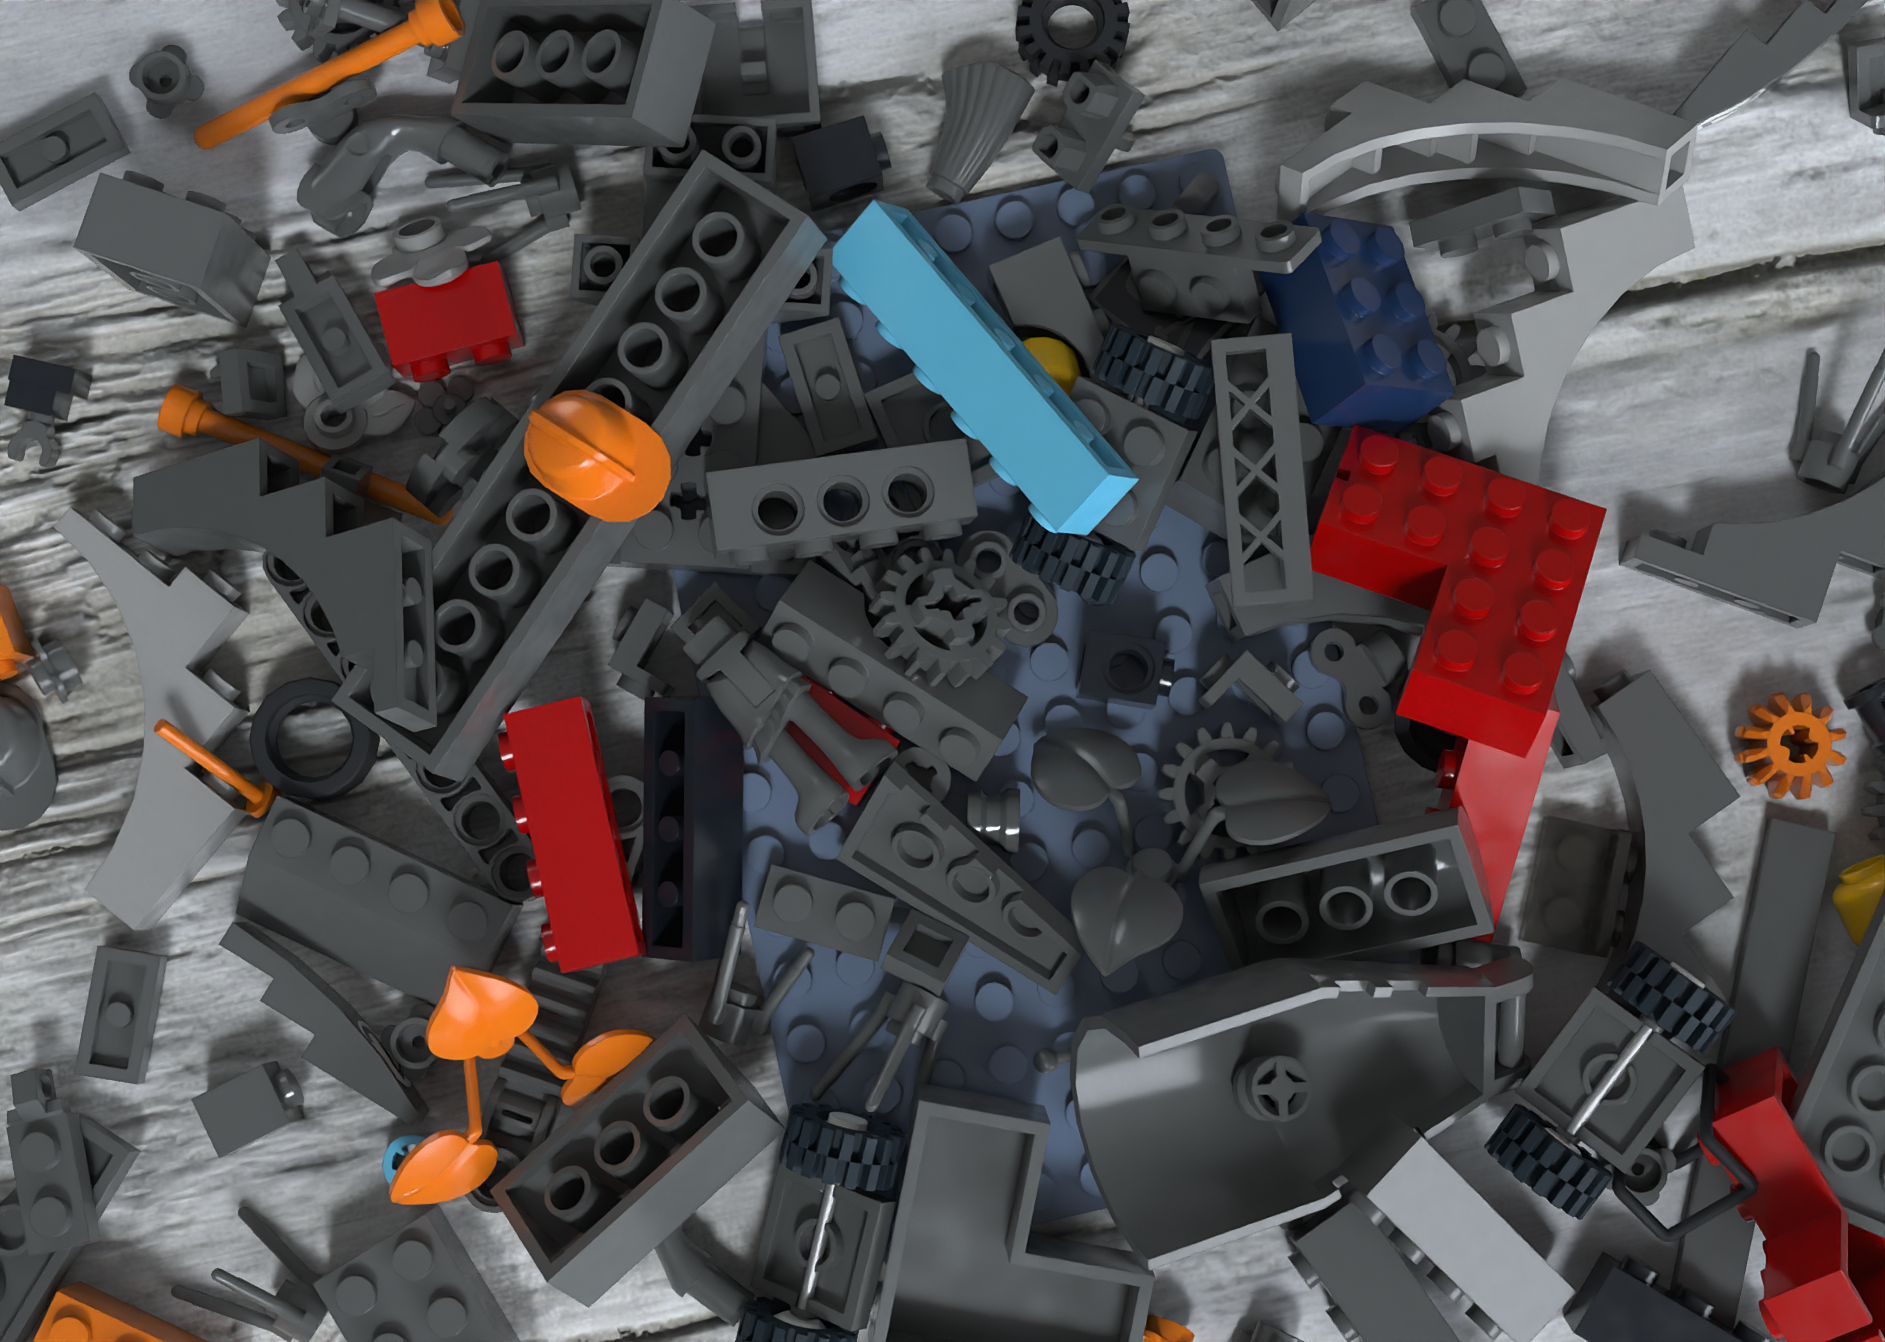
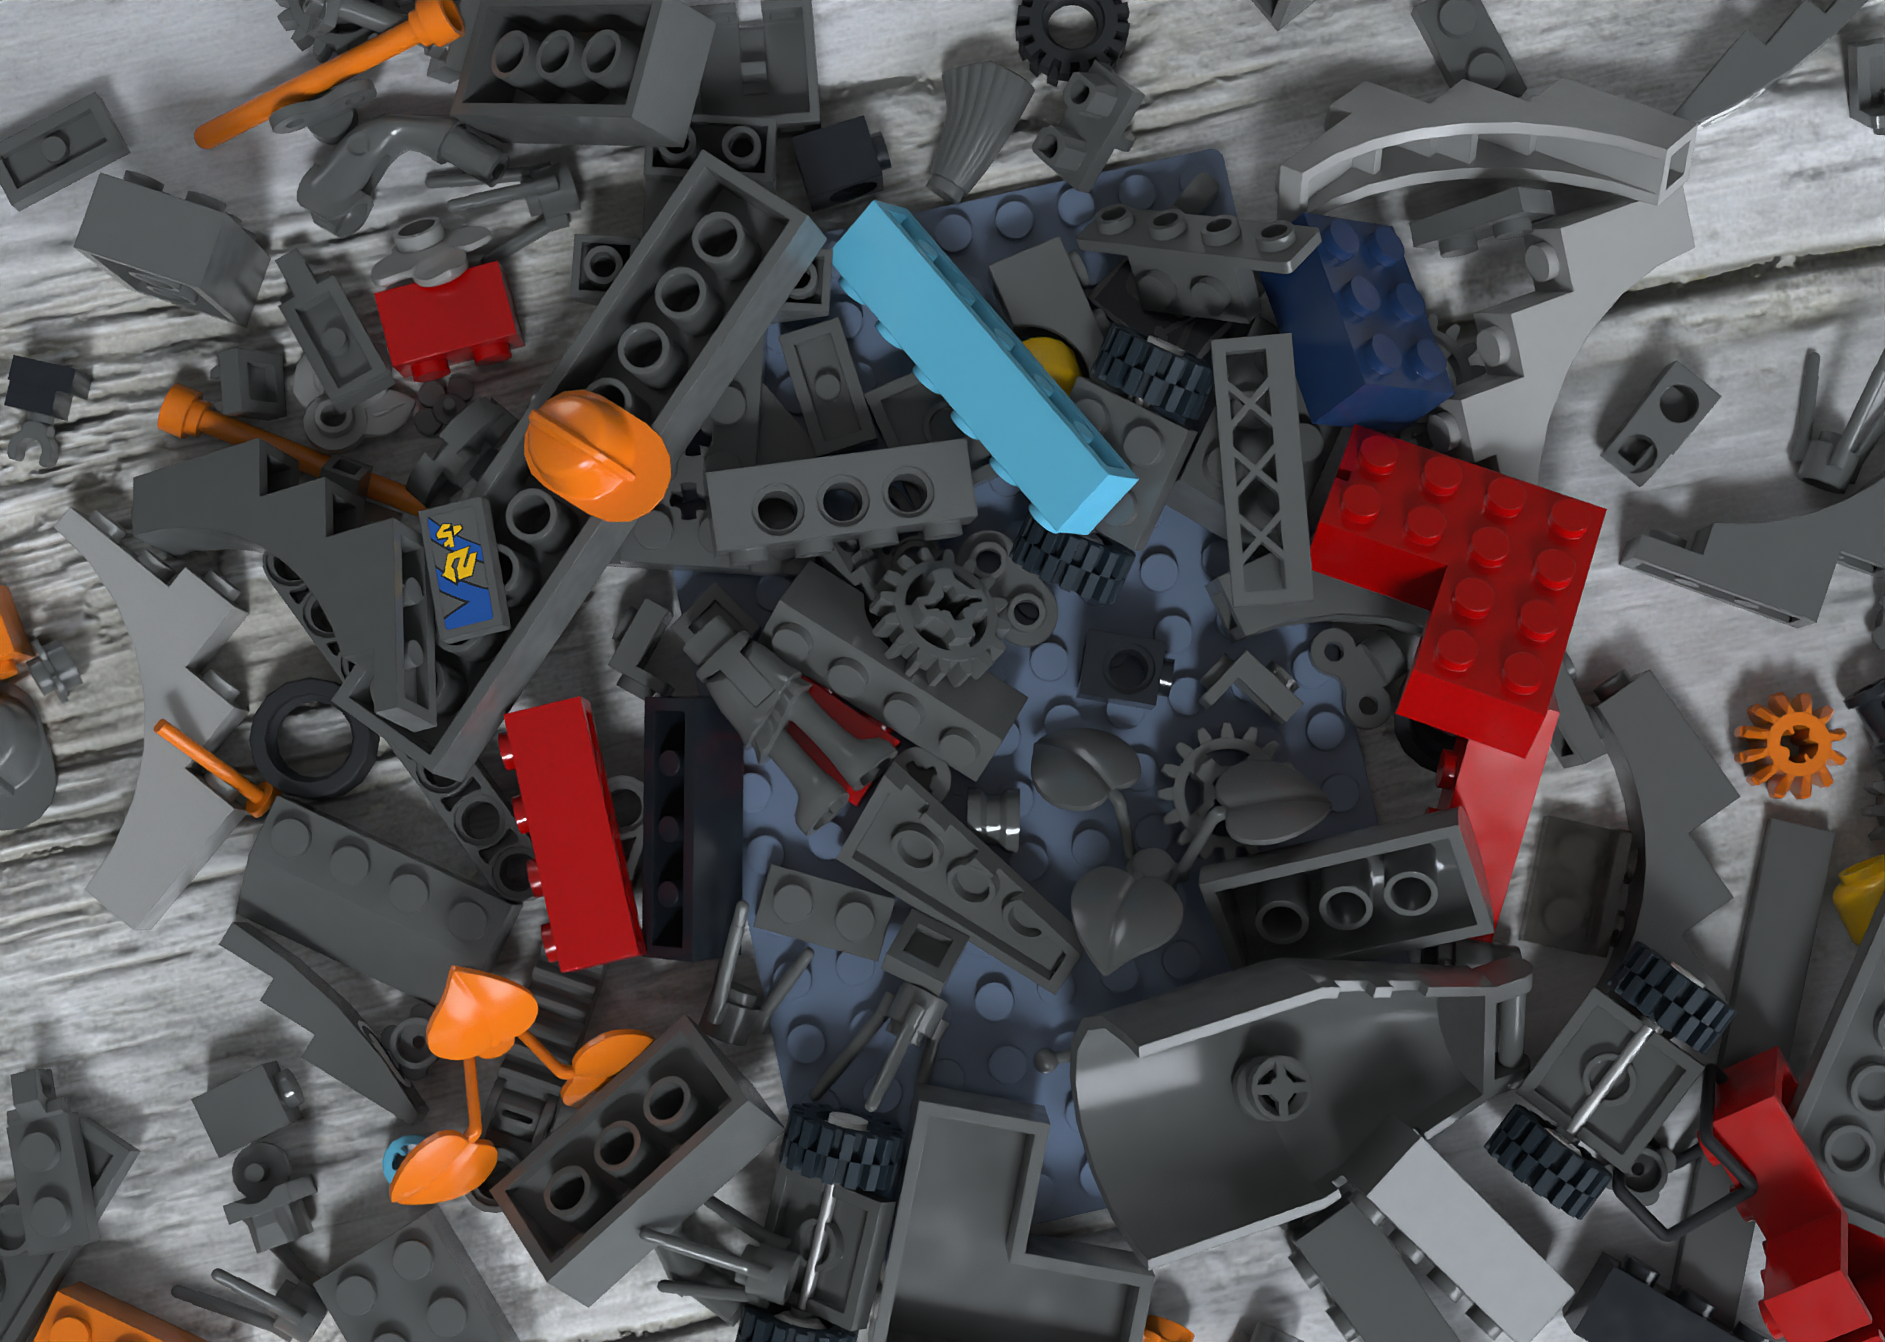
dark grey plate [74,945,168,1085] -> none
dark grey plate [129,45,204,119] -> none
none -> dark grey hips [223,1142,318,1254]
none -> tile [418,496,511,644]
none -> dark grey plant [639,1196,801,1310]
none -> dark grey leg [1600,360,1722,487]

